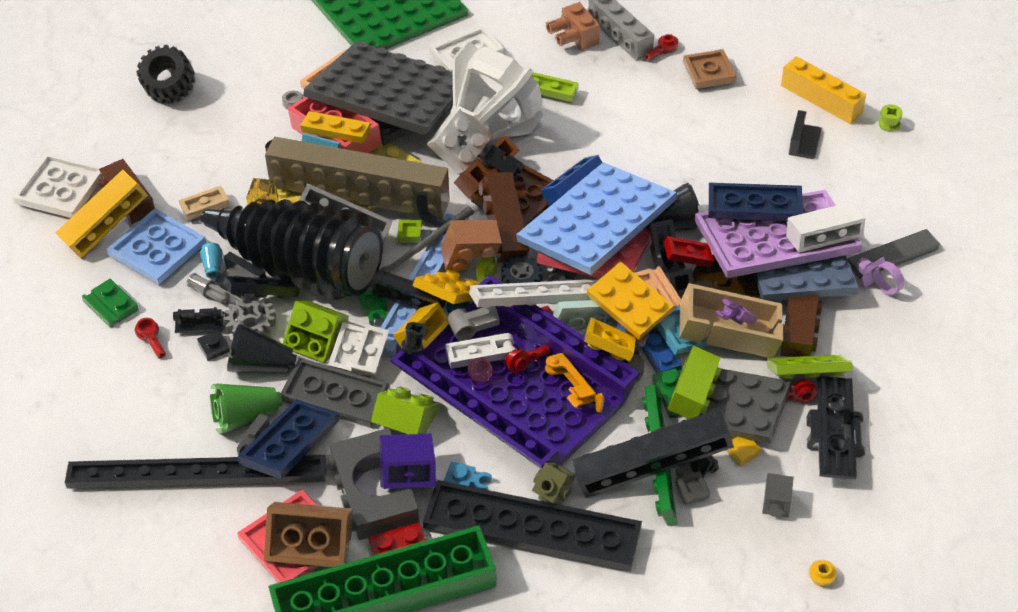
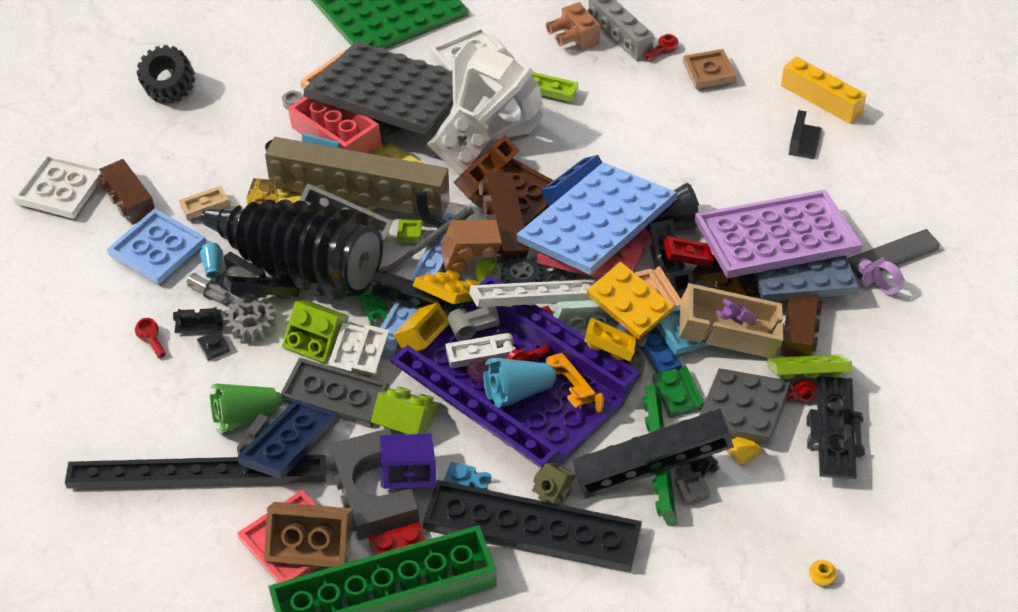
yellow brick [55,170,148,258] -> none
green plate [82,278,139,328] -> none
black cone [227,324,297,373] -> none
yellow plate [300,111,371,144] -> none
black bush [401,322,428,355] -> none
black hinge [477,143,525,180] -> none
lime brick [667,345,721,419] -> none
dark blue plate [708,182,804,221] -> none
dark grey brick [762,473,794,517] -> none
white brick [786,202,866,253] -> none
lime wheel [878,104,903,132] -> none
none -> medium azure cone [483,358,556,408]

